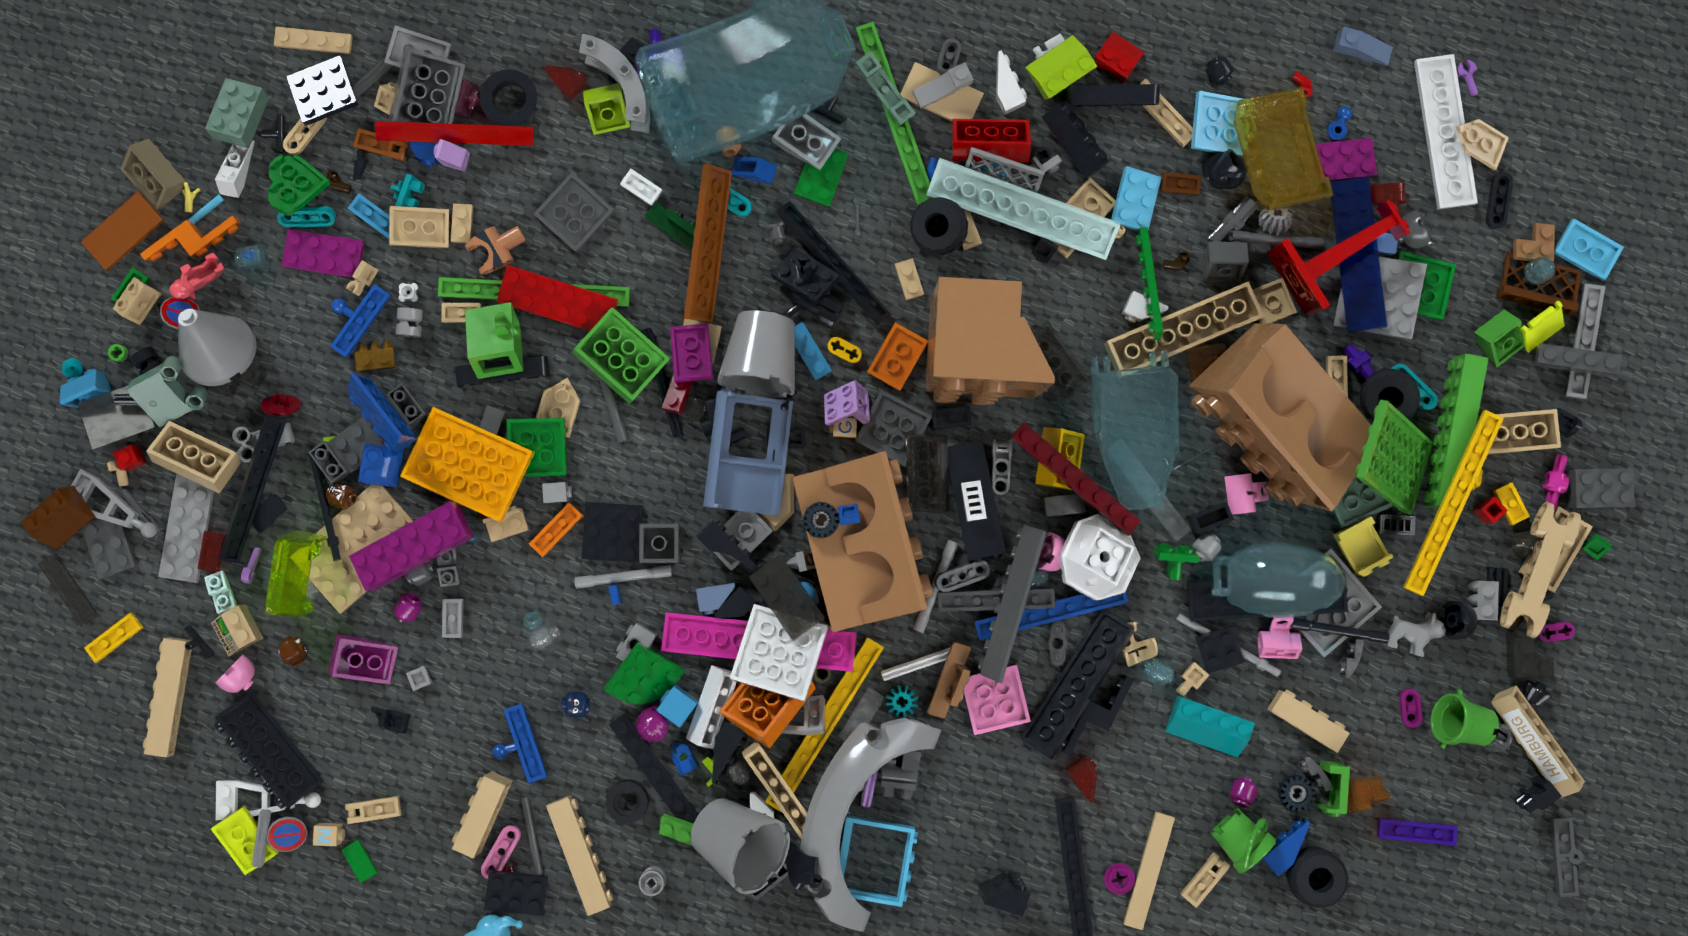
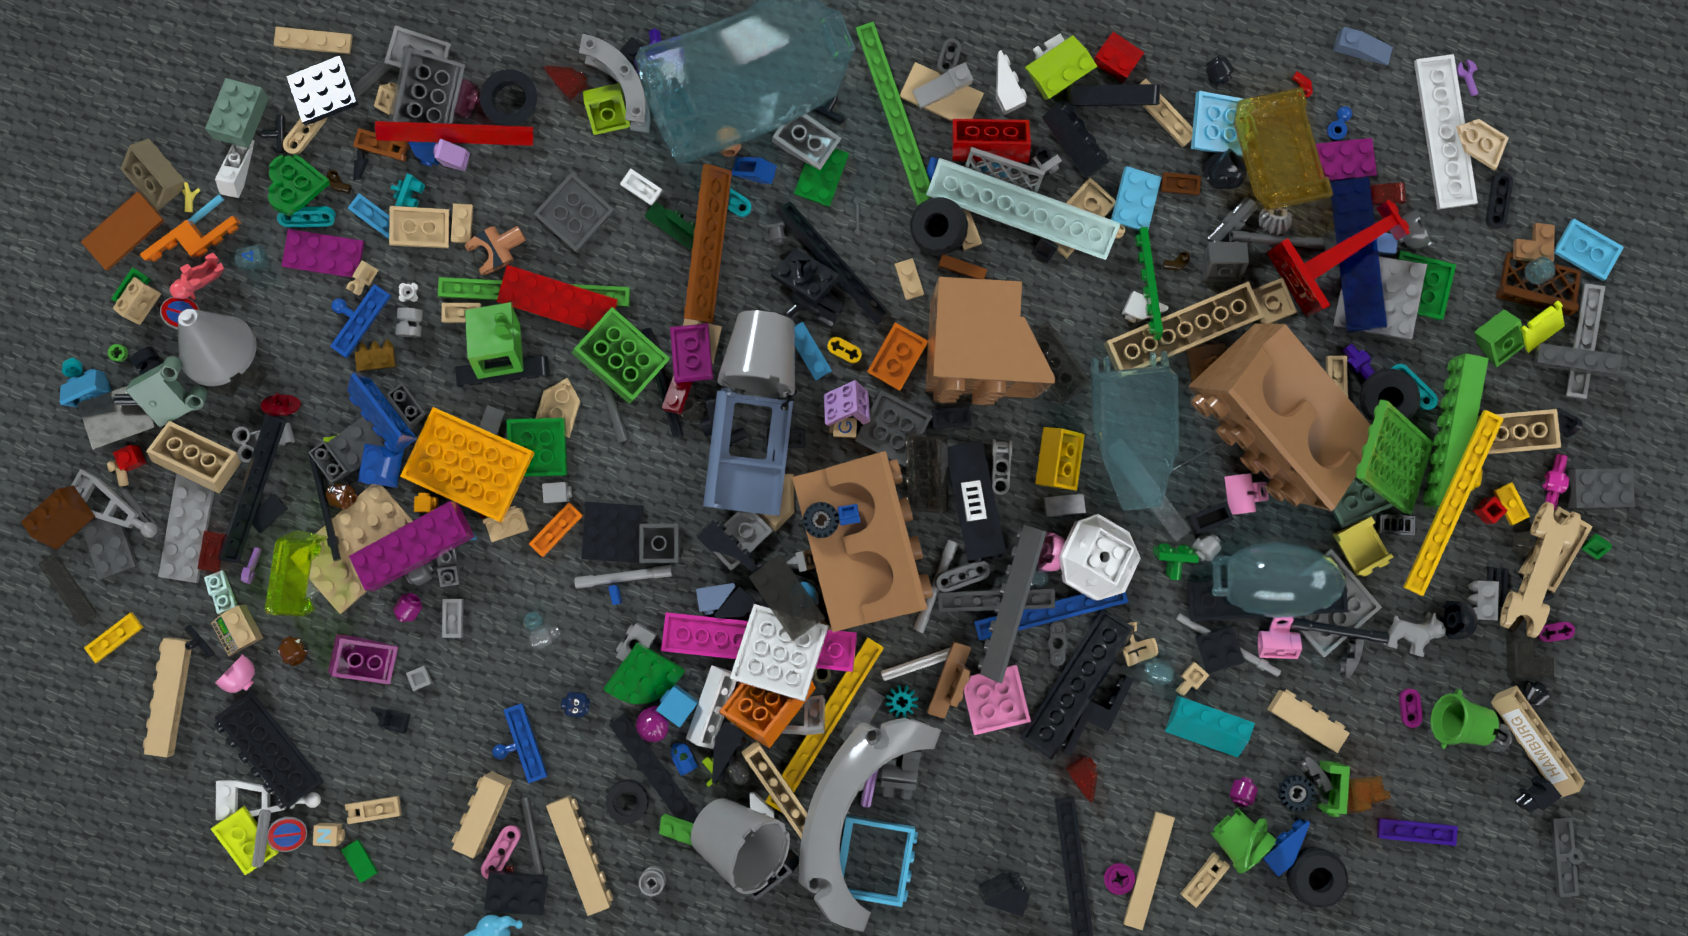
black arm [786,842,823,890] -> none
sand green slope [855,51,916,125] -> none
dark red plate [1010,422,1141,536] -> none
none -> light orange plate [414,493,439,513]
none -> dark orange piece [938,255,988,279]

